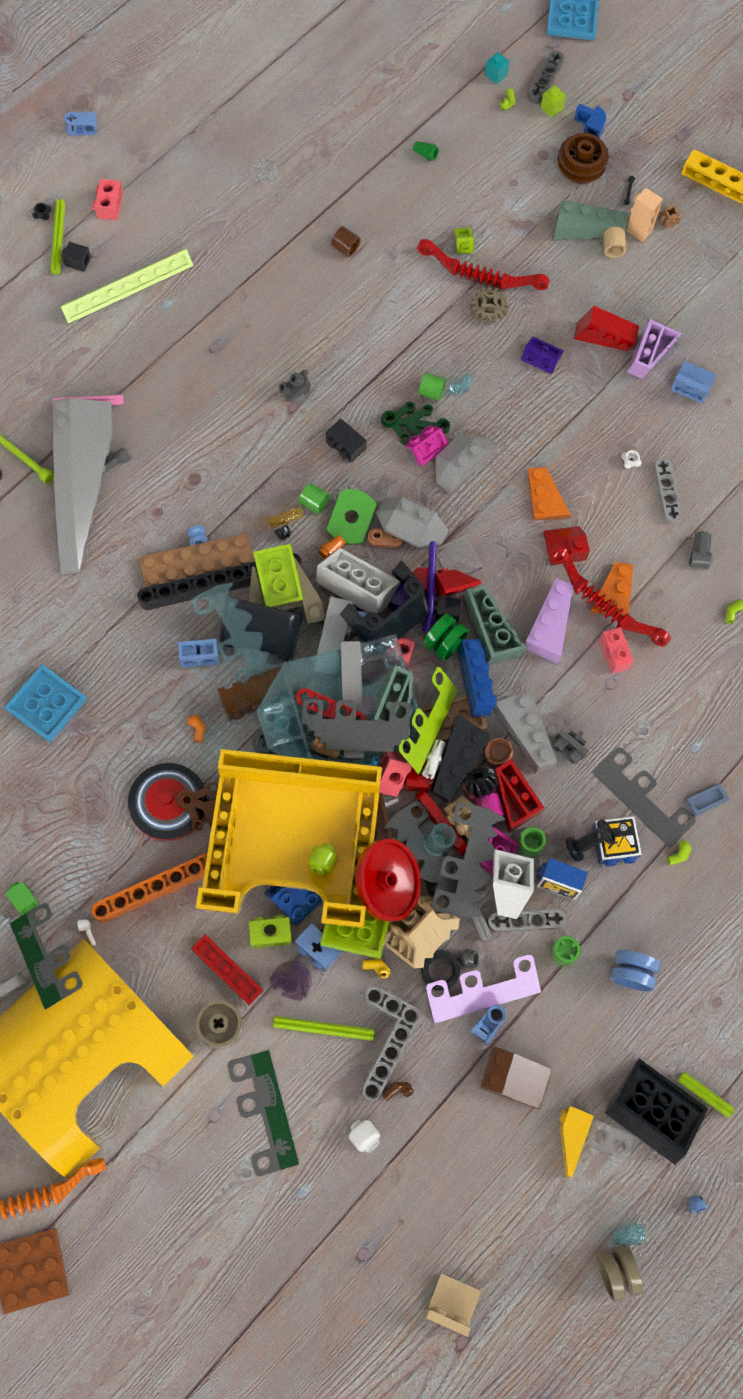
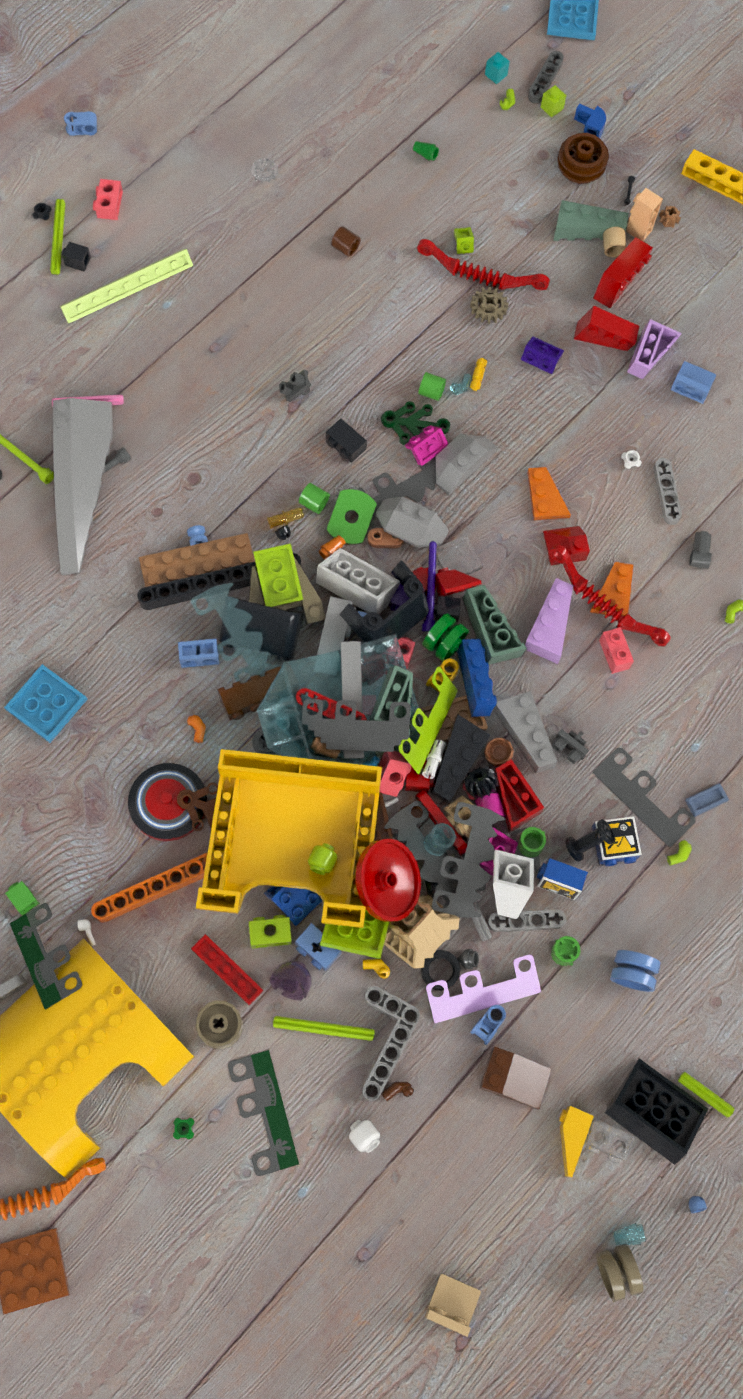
none -> green plate [173,1118,194,1140]
none -> dark grey piece [354,457,436,528]
none -> yellow piece [426,658,459,694]
none -> yellow axle [470,358,487,391]
none -> red wedge [593,237,653,309]

